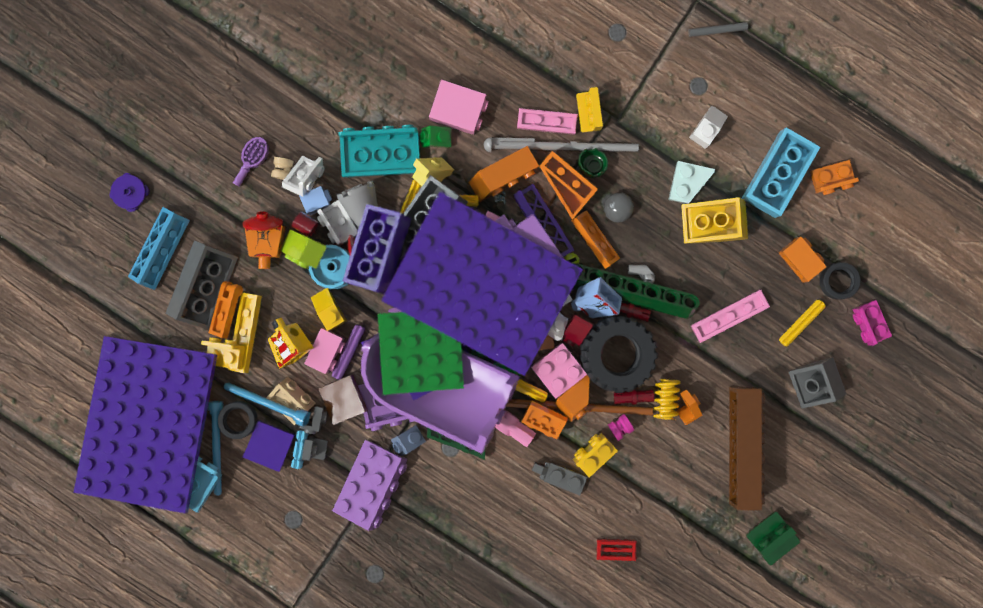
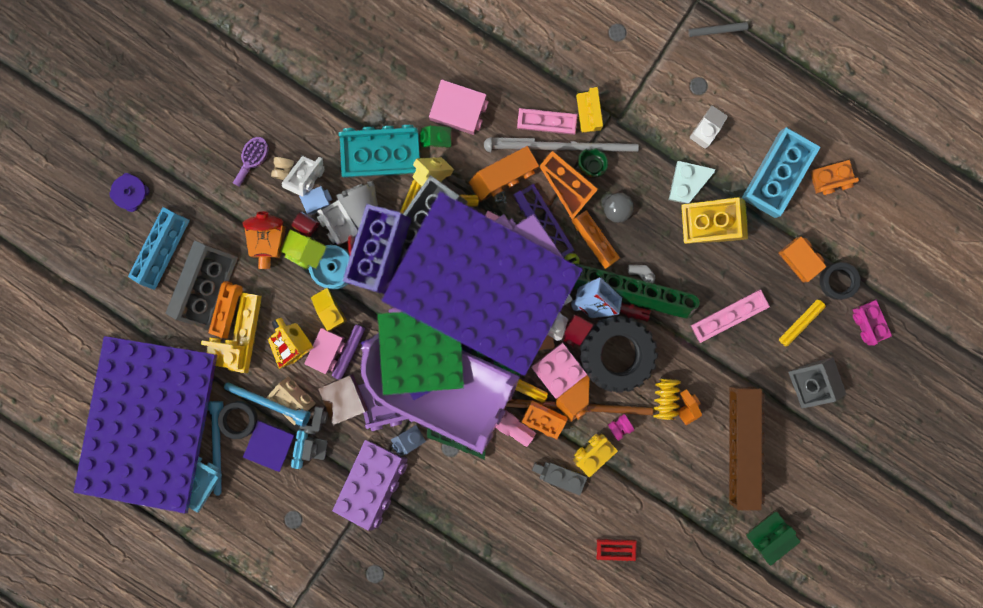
dark red pin [613,389,654,405] -> none

